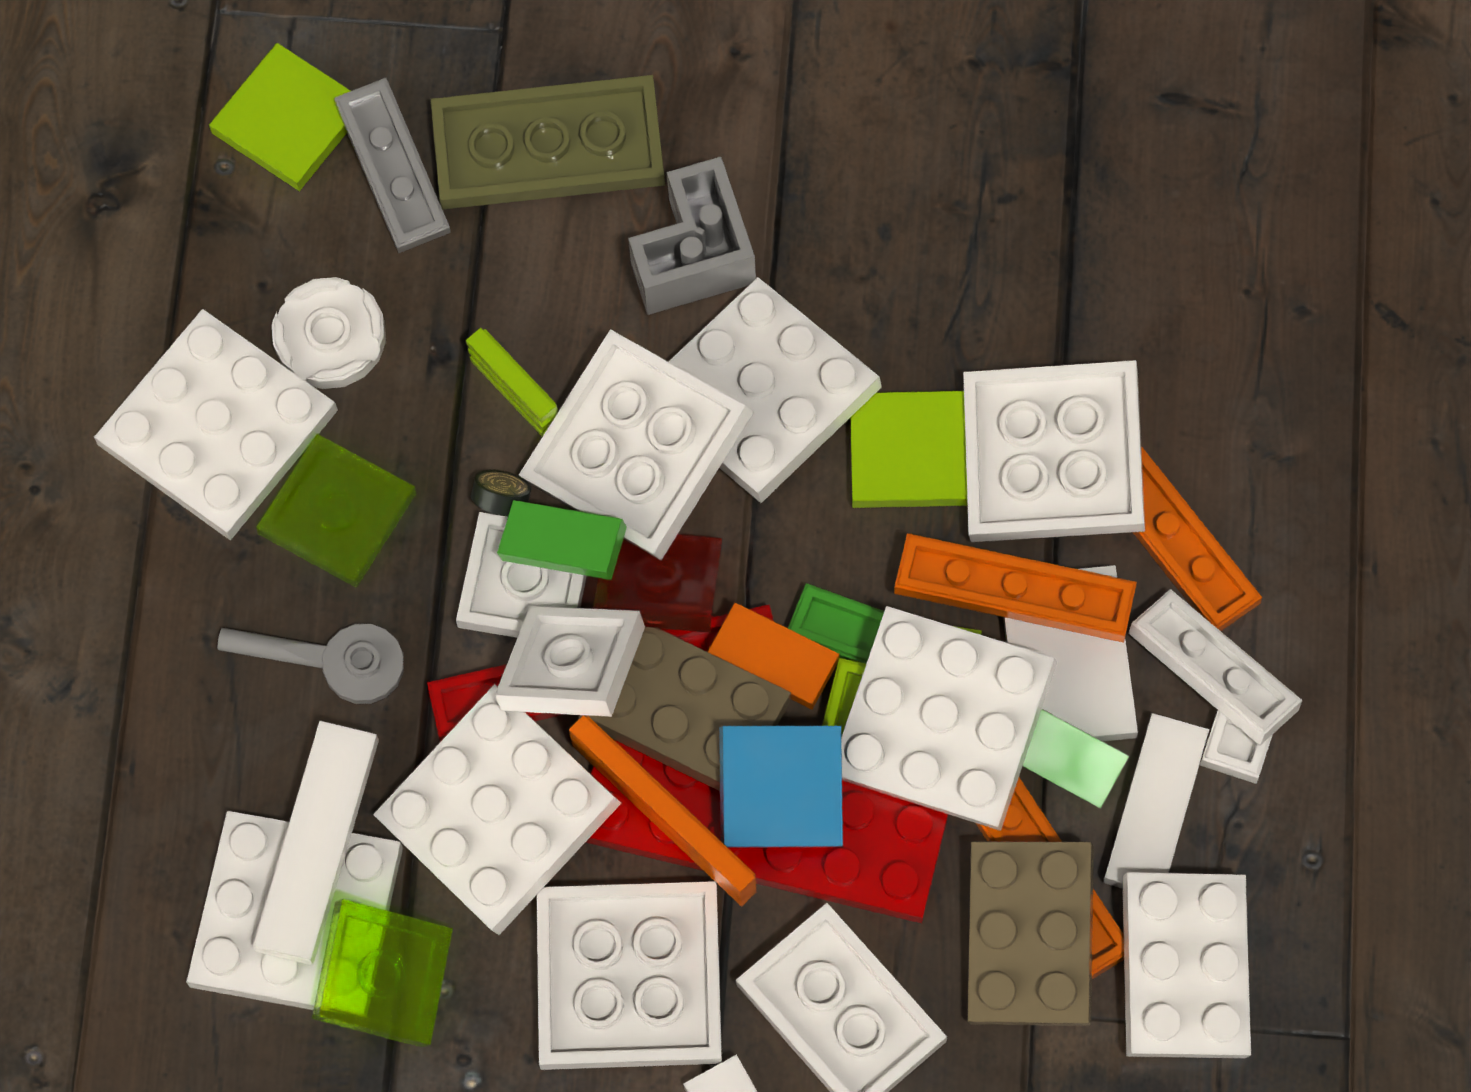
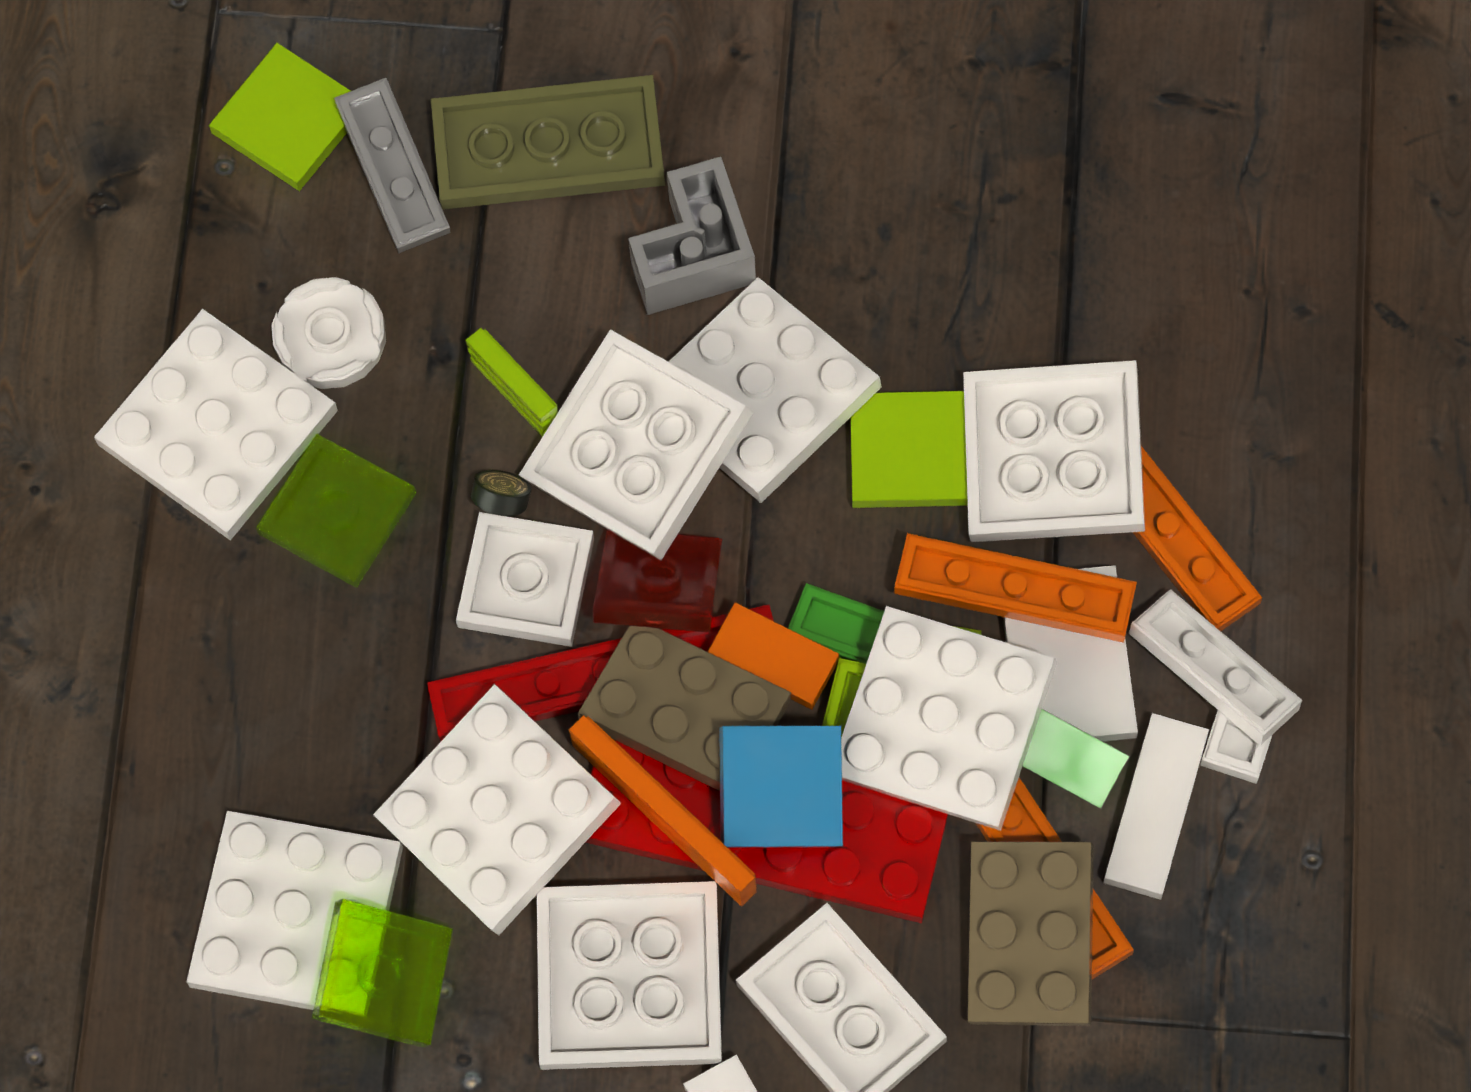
light grey piece [217,624,404,704] -> none
white tile [253,721,379,965] -> none
white plate [495,606,645,717] -> none
bright green tile [497,500,627,580] -> none
white plate [1122,872,1251,1058] -> none

